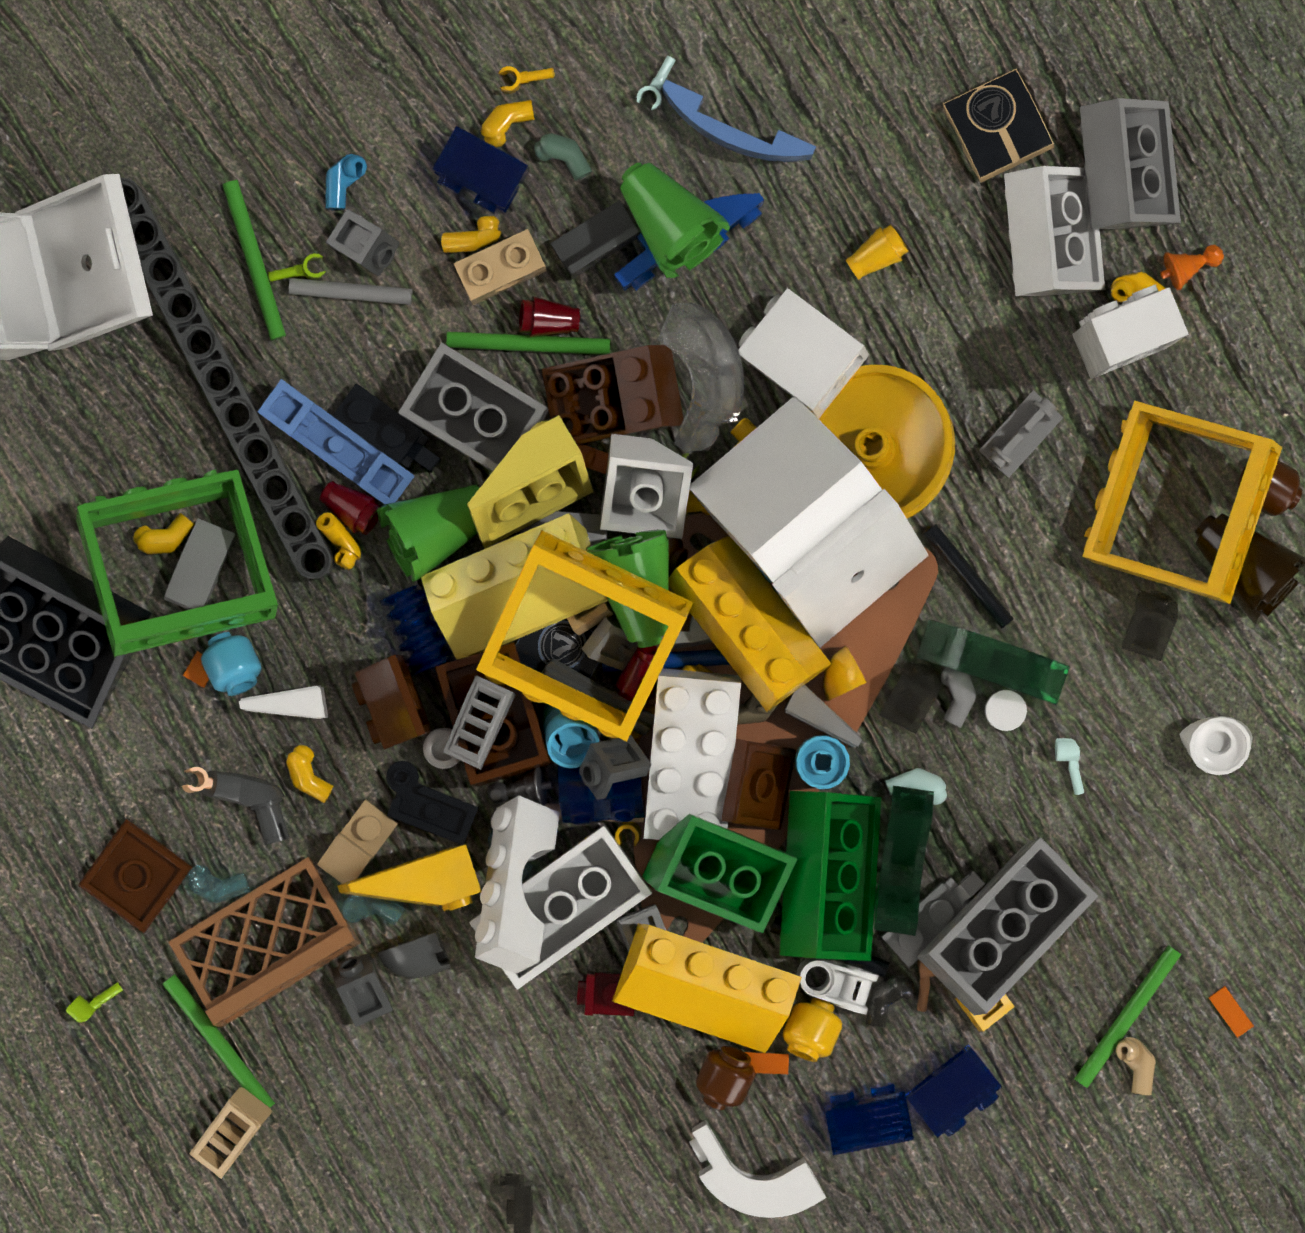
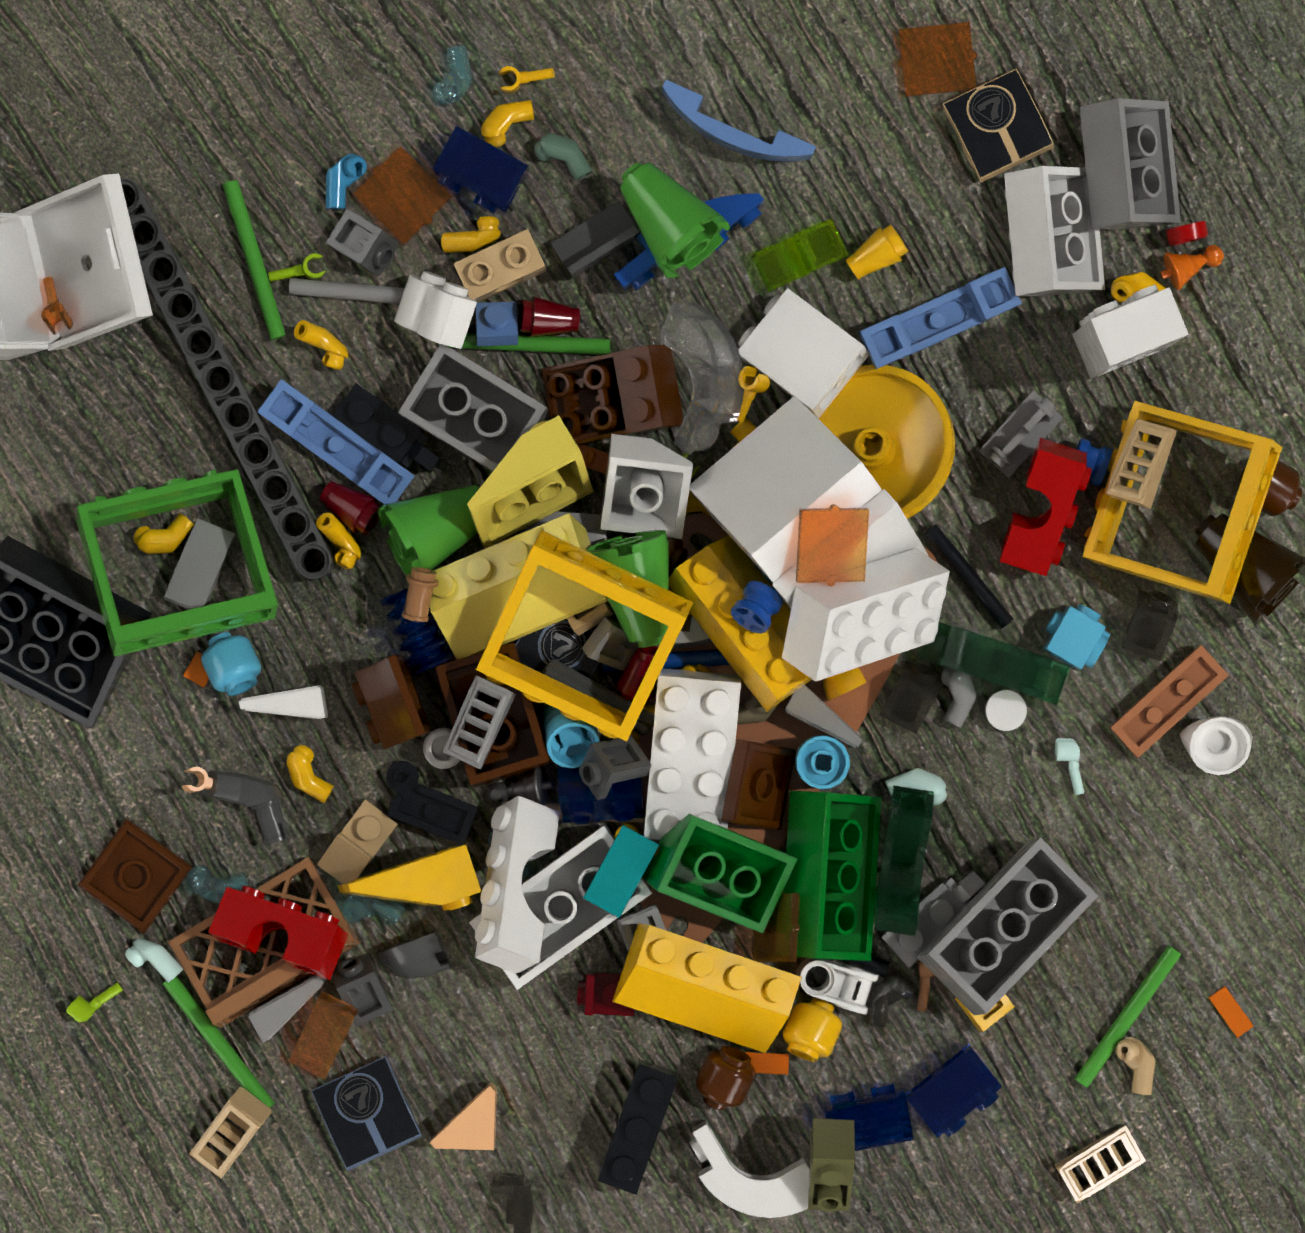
light aqua hand [637,56,676,110] -> none
none -> clear orange hand [41,277,73,335]
none -> light aqua arm [125,938,184,983]
none -> red arch [208,885,348,981]
none -> light grey slope [248,975,326,1043]
none -> clear orange tile [288,991,359,1080]
none -> yellow arm [294,320,349,370]
none -> black slope [311,1056,423,1171]
none -> clear orange piece [354,146,452,244]
none -> white brick [394,271,477,349]
none -> medium nougat pin [402,567,439,622]
none -> light nougat slope [430,1082,497,1150]
none -> clear light blue arm [432,45,472,104]
none -> medium blue plate [476,302,518,346]
none -> teal tile [583,825,659,918]
none -> black arch [597,1059,678,1195]
none -> blue wheel [731,581,783,634]
none -> yellow hand [735,366,770,422]
none -> clear neon green slope [752,218,848,293]
none -> clear orange piece [753,893,800,963]
none -> white brick [782,548,950,682]
none -> clear orange piece [795,504,869,586]
none -> olive slope [808,1118,855,1212]
none -> medium blue slope [858,267,1022,370]
none -> clear orange piece [898,22,977,97]
none -> red arch [999,438,1092,577]
none -> medium azure brick [1042,603,1110,670]
none -> slope [1054,1125,1146,1203]
none -> blue wheel [1076,438,1112,487]
none -> tan slope [1105,419,1177,509]
none -> nougat plate [1109,645,1229,758]
none -> red tile [1165,221,1209,246]

